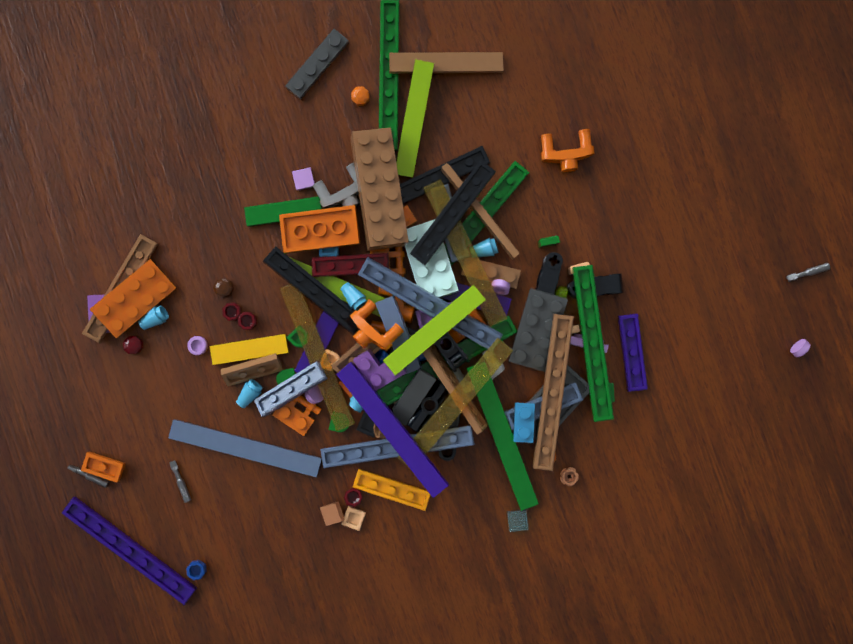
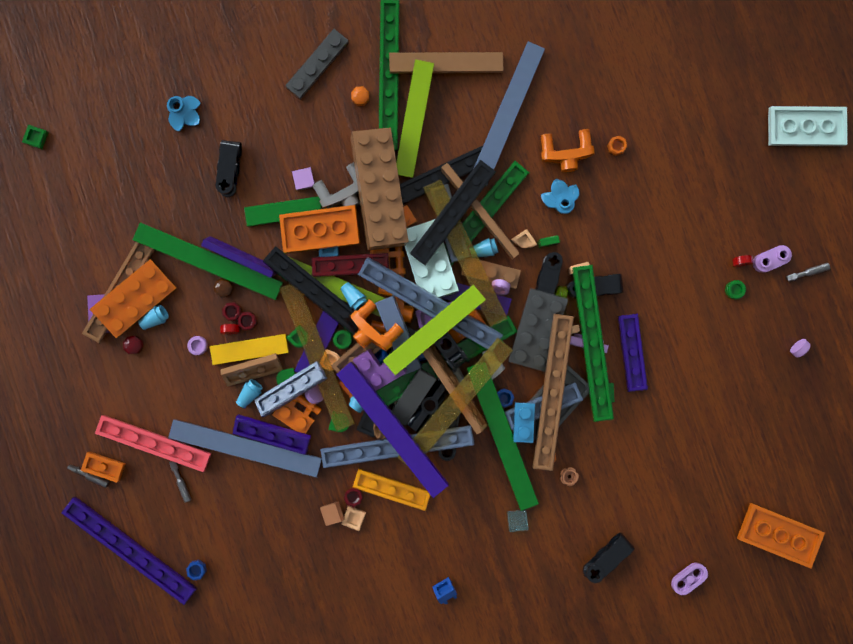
none -> green tile [22,124,49,150]
none -> coral plate [95,415,212,472]
none -> green tile [132,222,283,300]
none -> dark azure plate [167,96,201,132]
none -> dark purple tile [201,236,277,278]
none -> black piece [215,140,242,197]
none -> red tile [220,324,240,334]
none -> dark purple tile [232,414,311,455]
none -> green tile [333,330,353,349]
none -> blue tile [432,577,457,604]
none -> sand blue tile [473,41,545,187]
none -> blue tile [497,388,514,408]
none -> light nougat tile [511,229,537,248]
none -> dark azure plate [541,179,579,214]
none -> black piece [583,533,635,583]
none -> orange tile [607,136,627,156]
none -> lavender plate [671,562,708,595]
none -> green tile [725,280,746,300]
none -> red tile [732,255,753,267]
none -> orange plate [737,503,825,569]
none -> lavender plate [753,245,792,273]
none -> light aqua plate [768,106,847,146]

